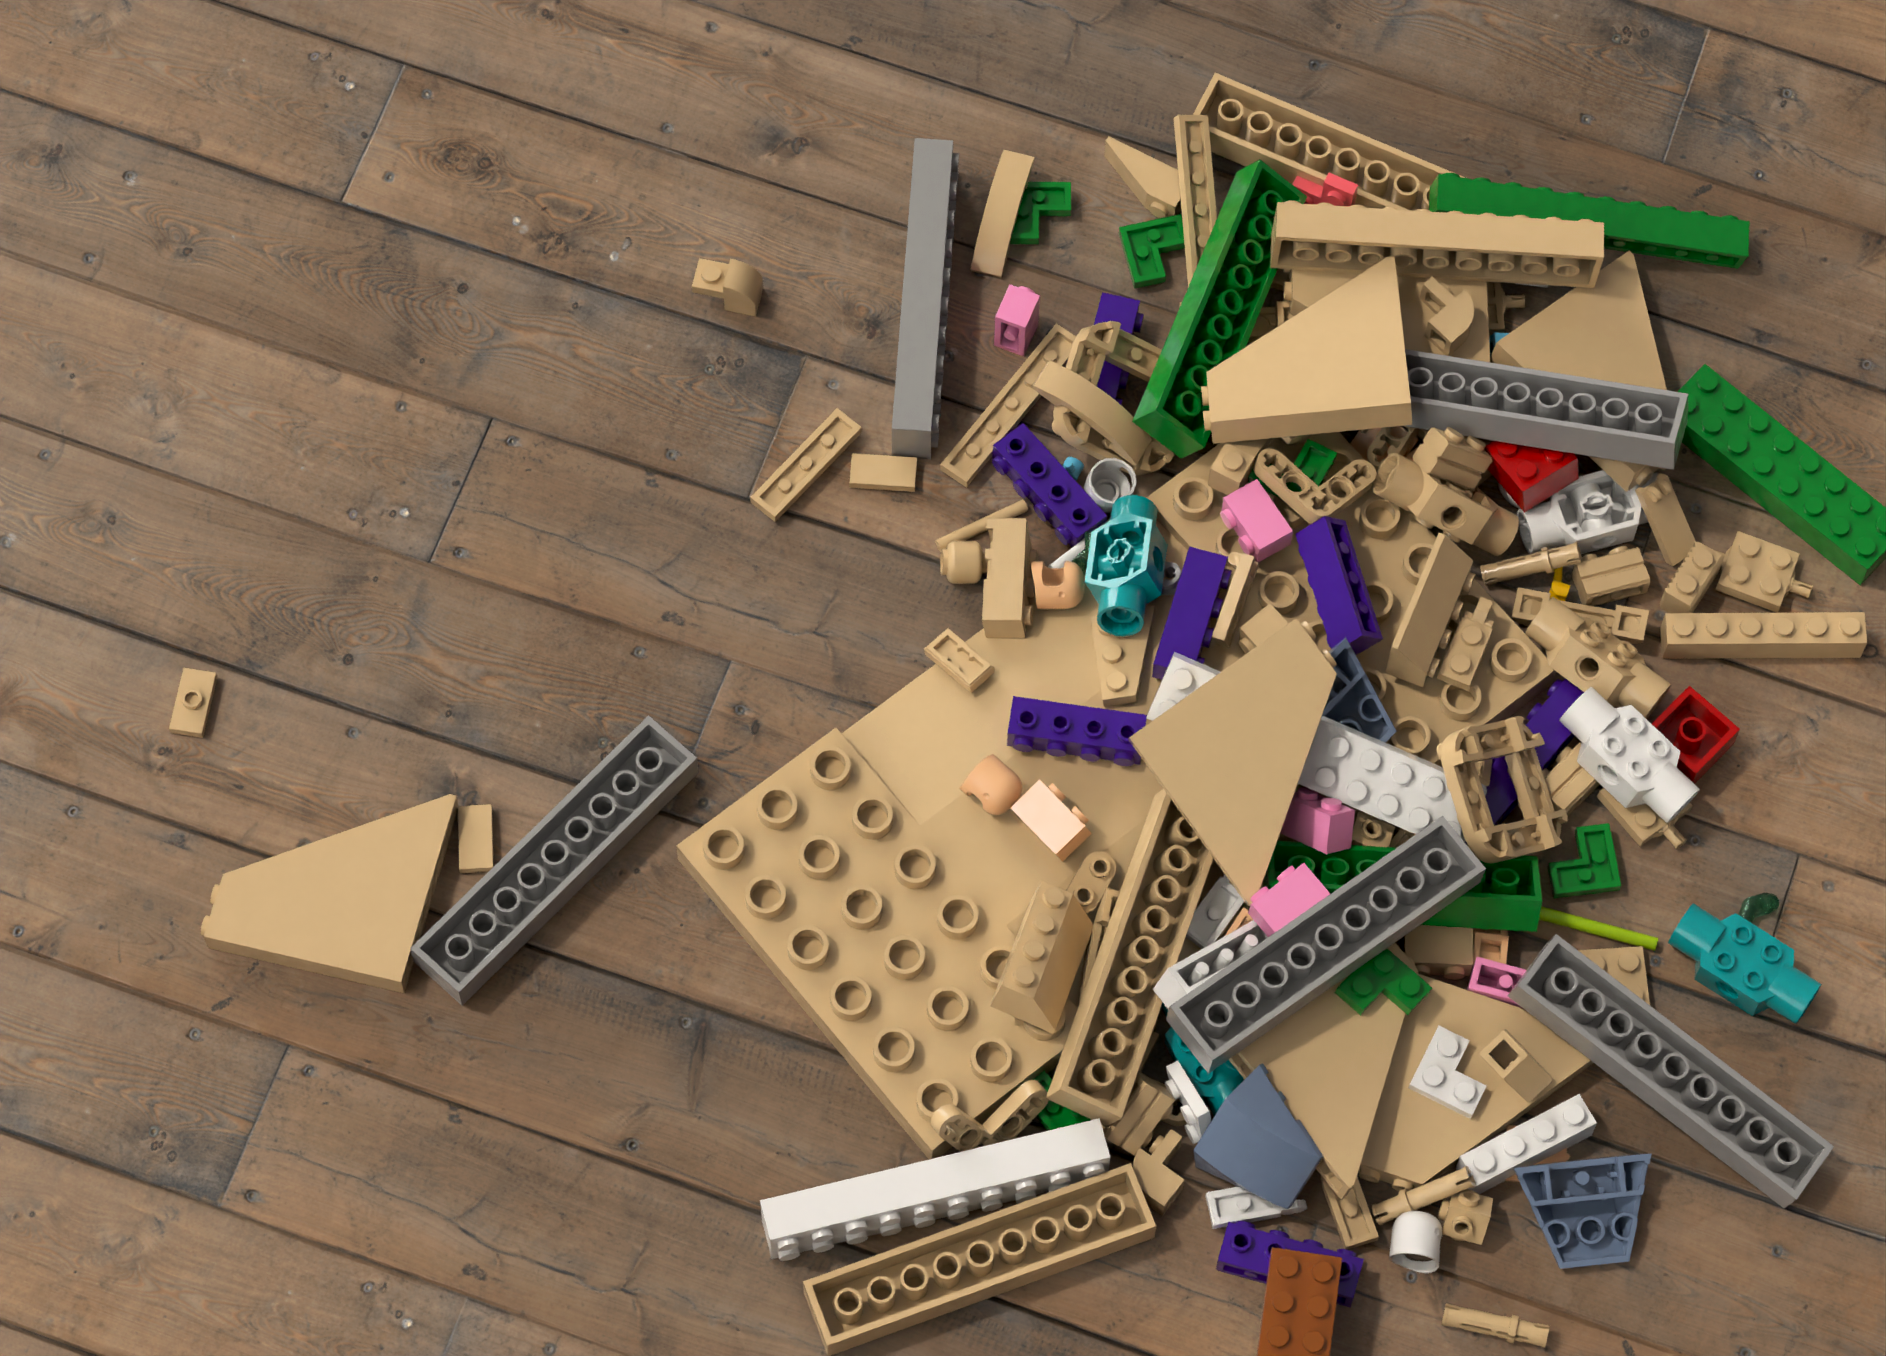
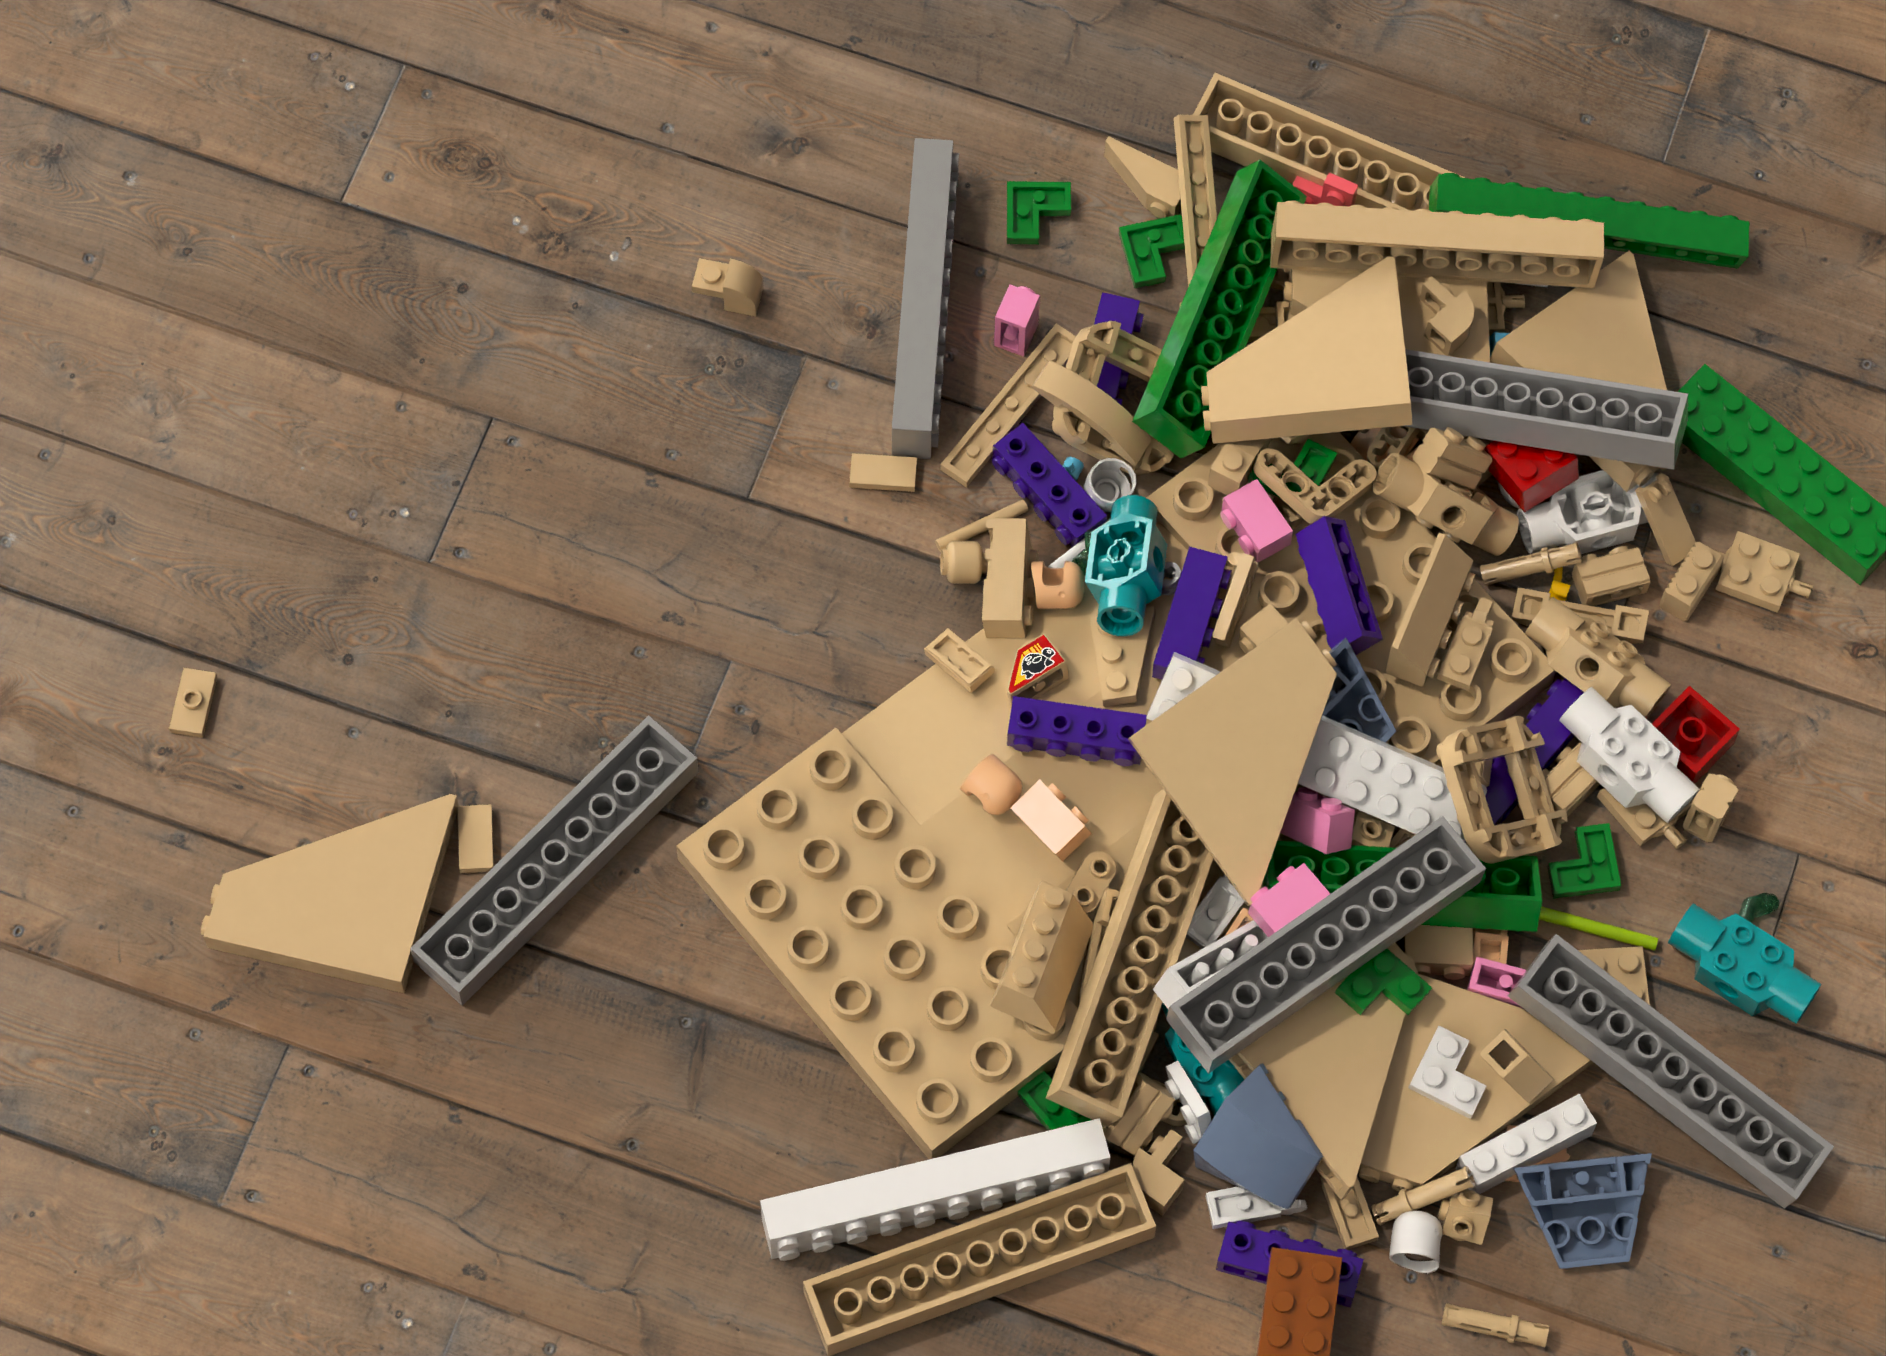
tan plate [750,408,862,522] -> none
tan beam [930,1080,1049,1152] -> none
tan slope [970,150,1035,279] -> none
tan brick [1660,612,1867,659] -> none
none -> slope [1007,633,1069,708]
none -> tan brick [1683,774,1739,843]

